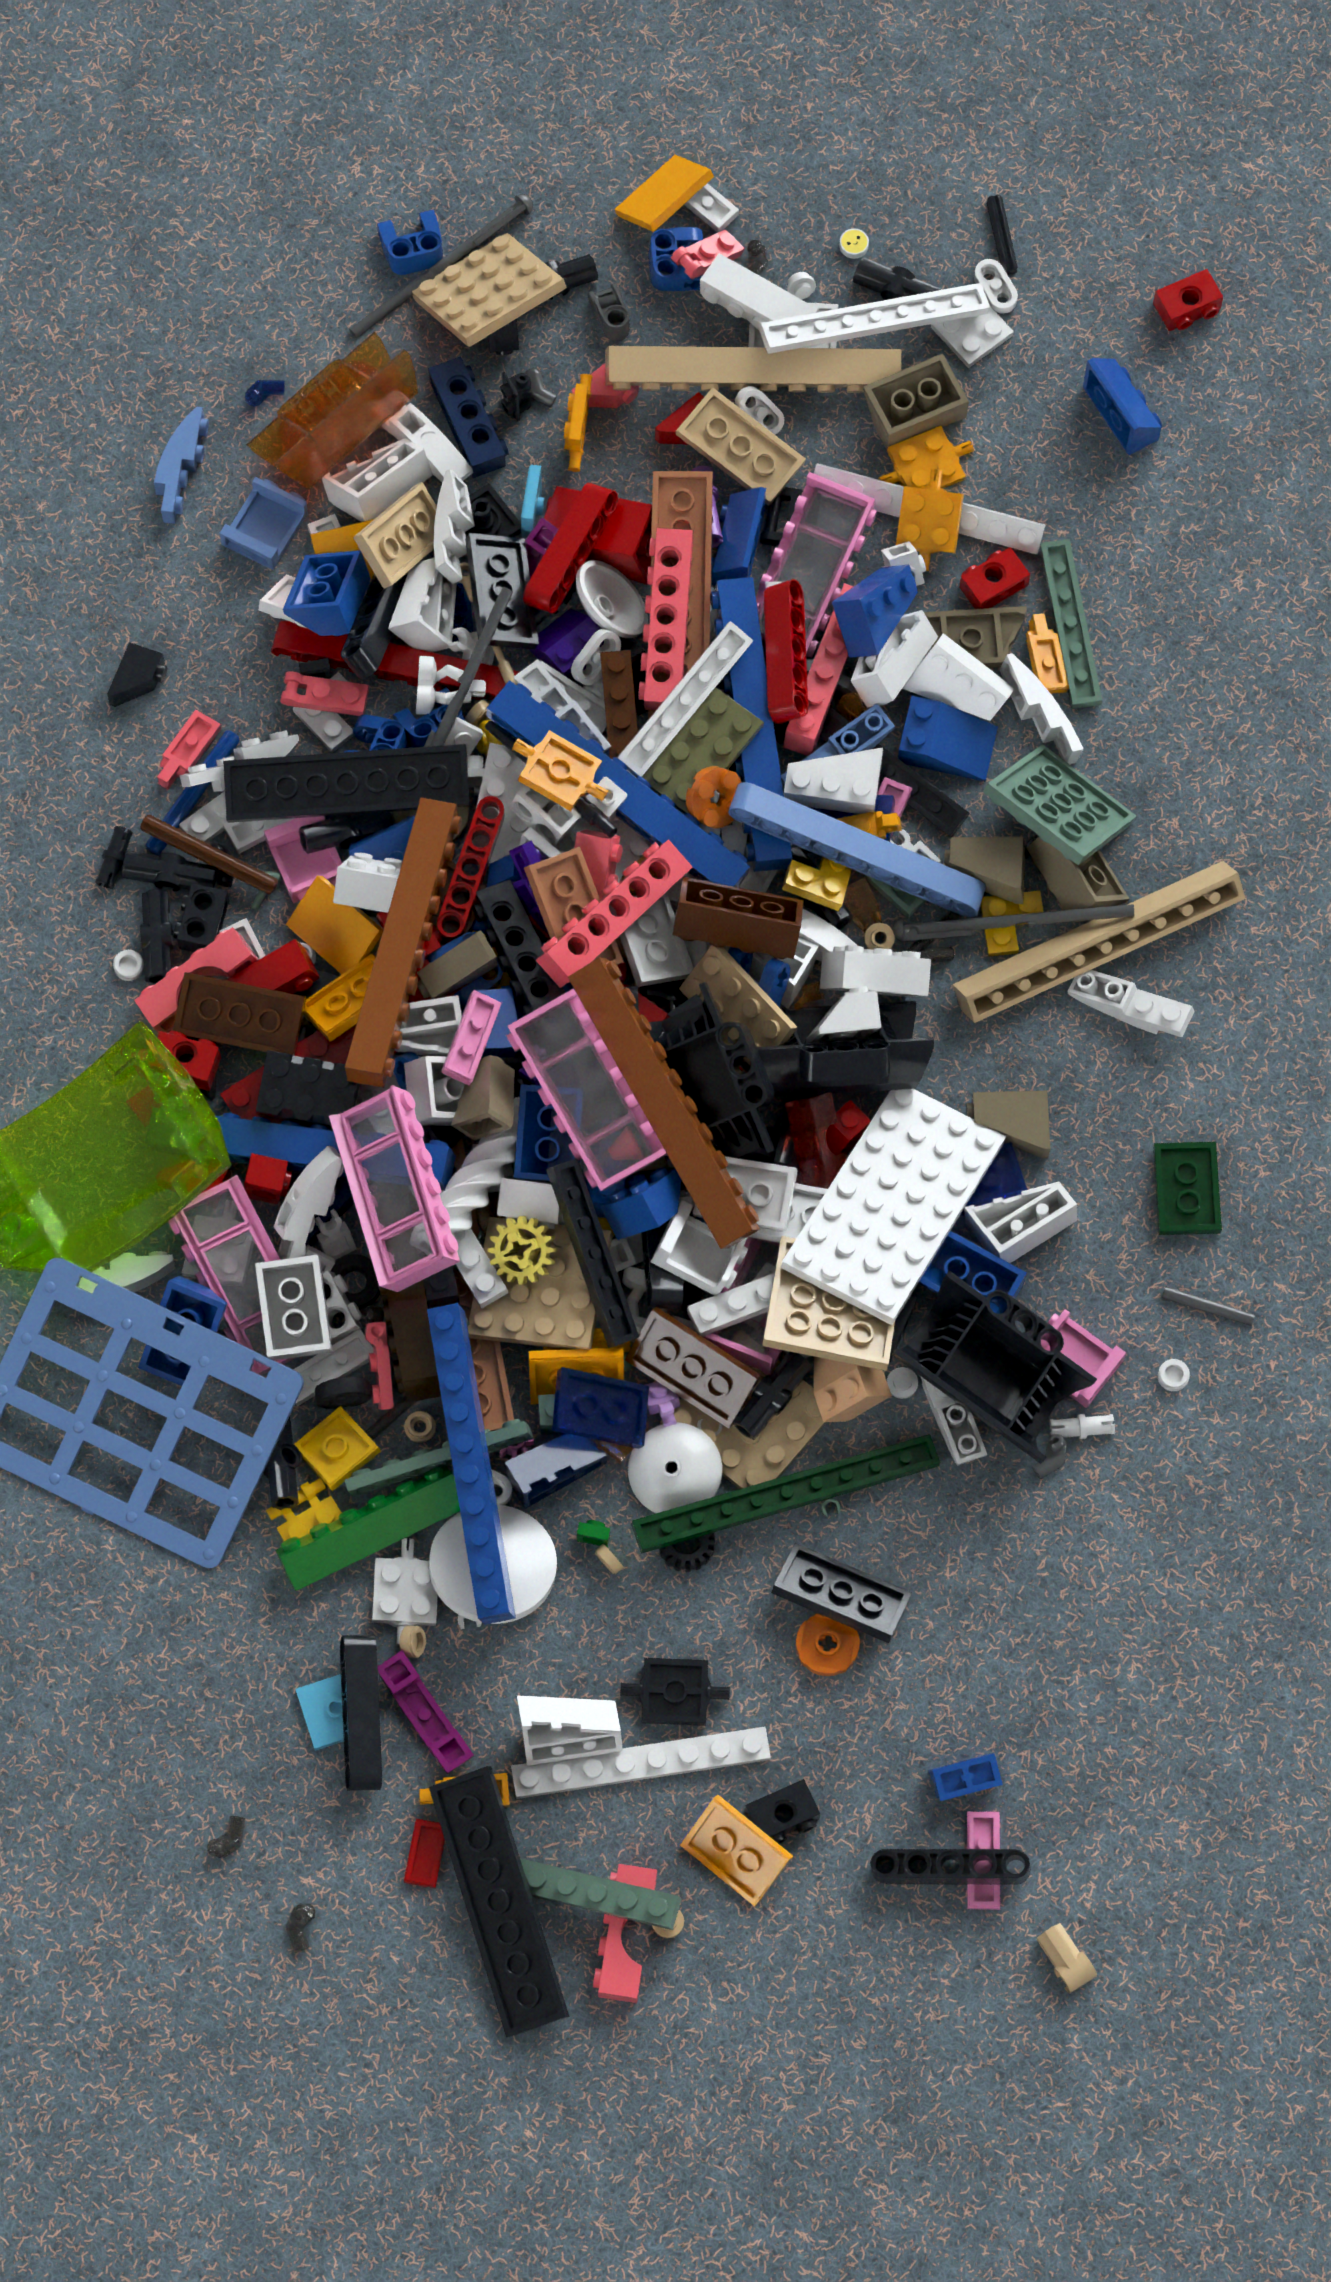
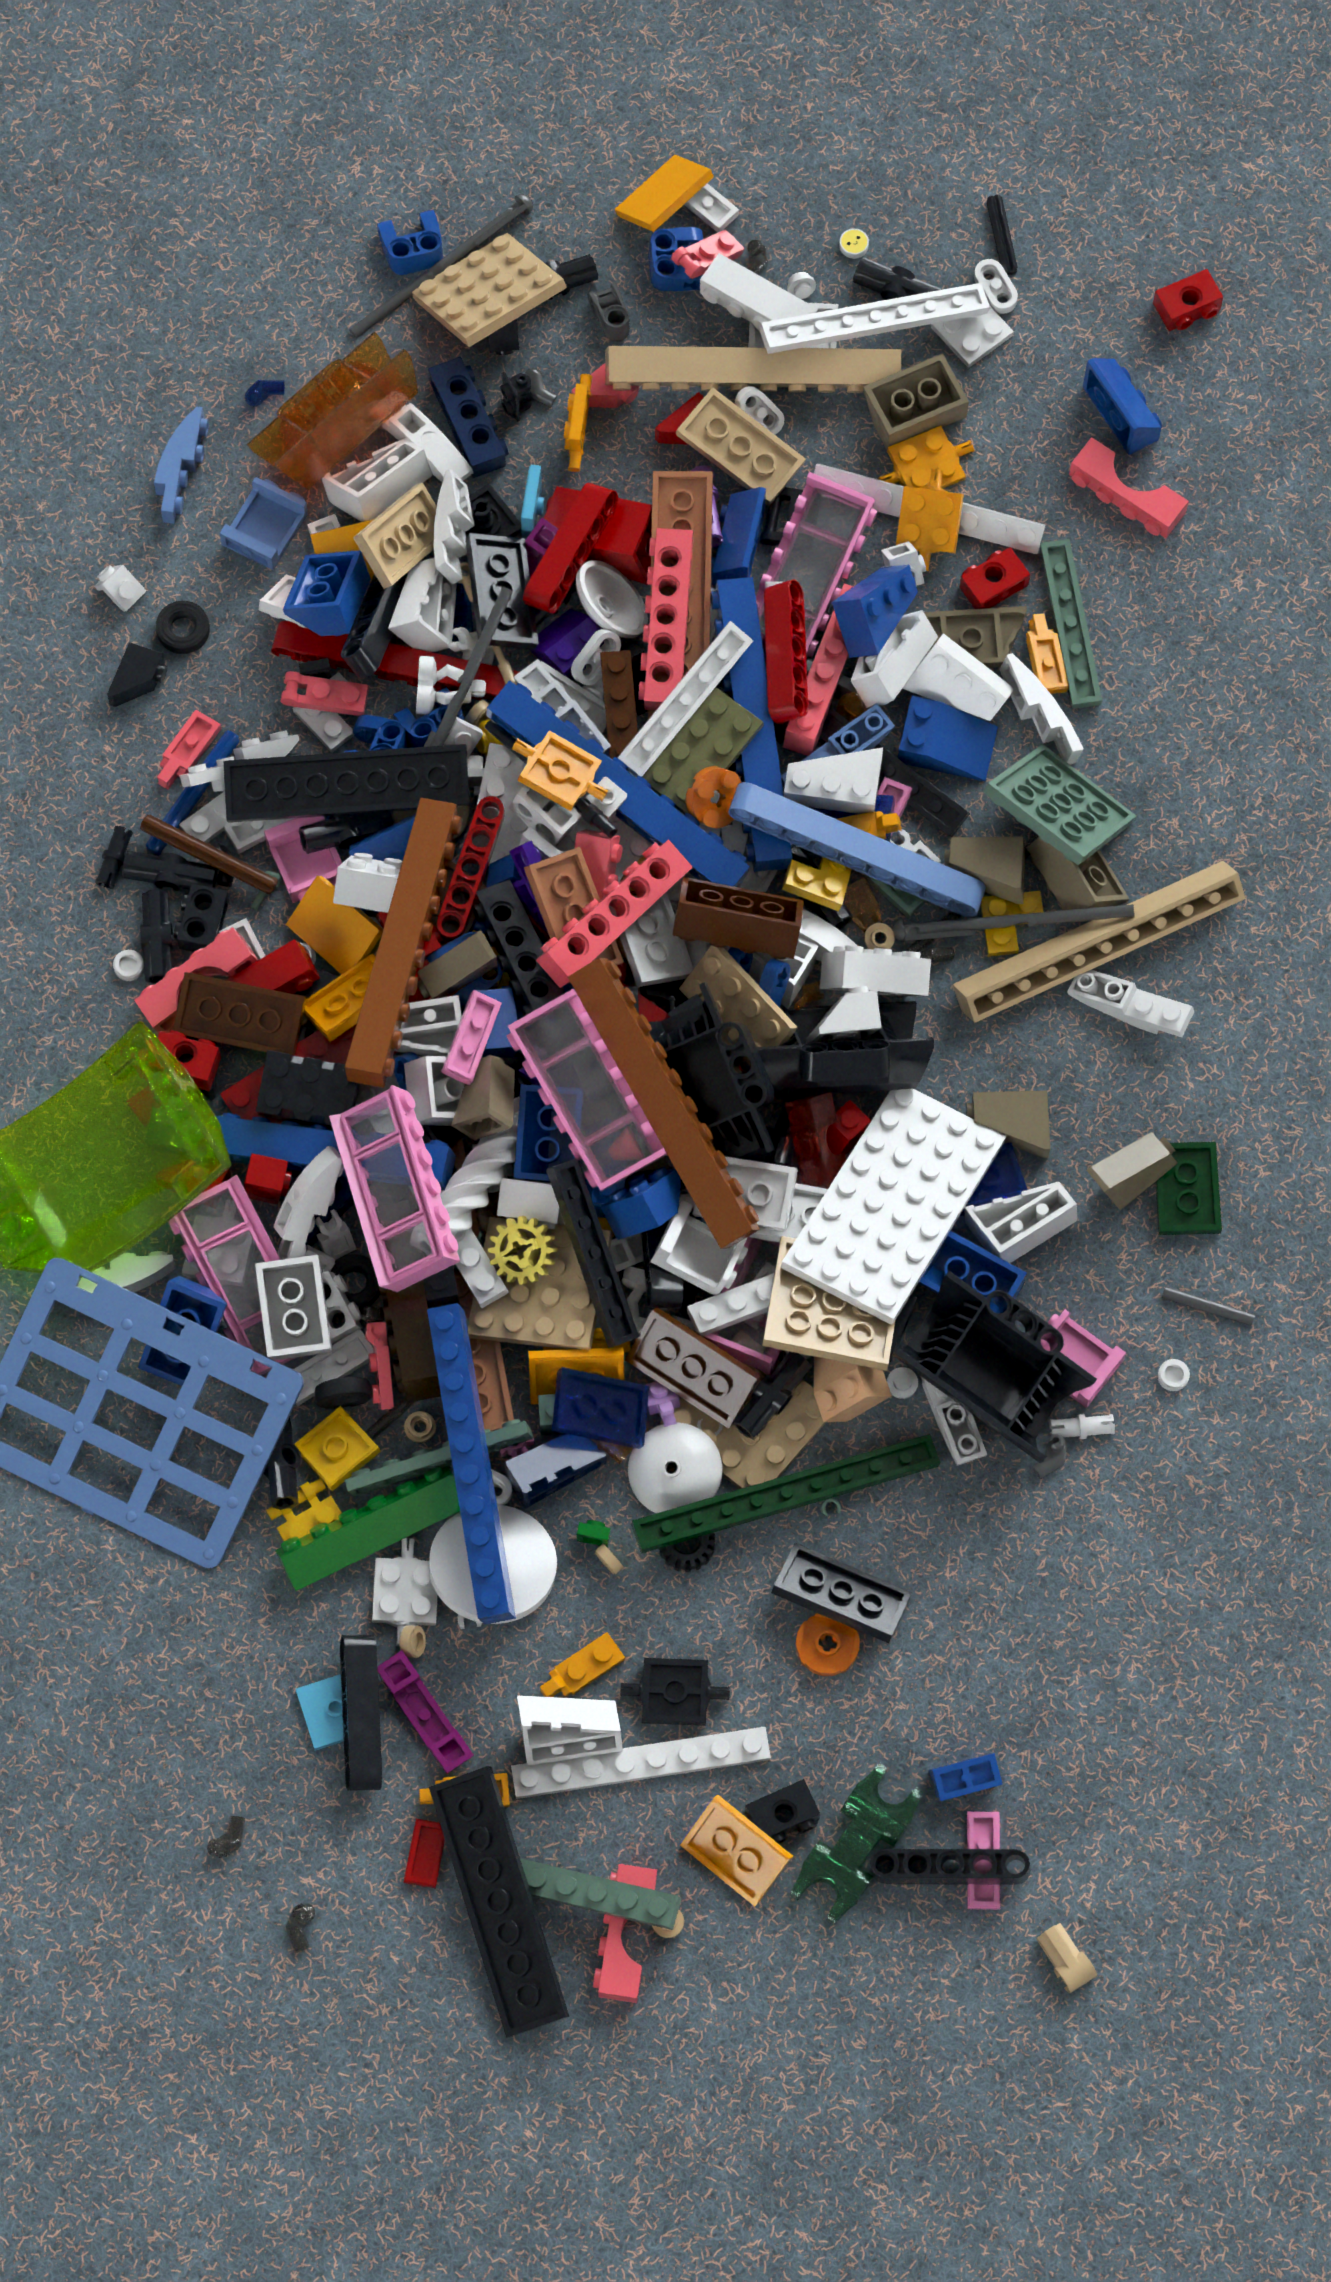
none -> white bracket [94,565,146,612]
none -> black tyre [156,601,210,654]
none -> light orange hinge [540,1632,625,1697]
none -> clear green piece [790,1763,924,1926]
none -> coral arch [1069,437,1189,538]
none -> slope [1086,1132,1178,1211]

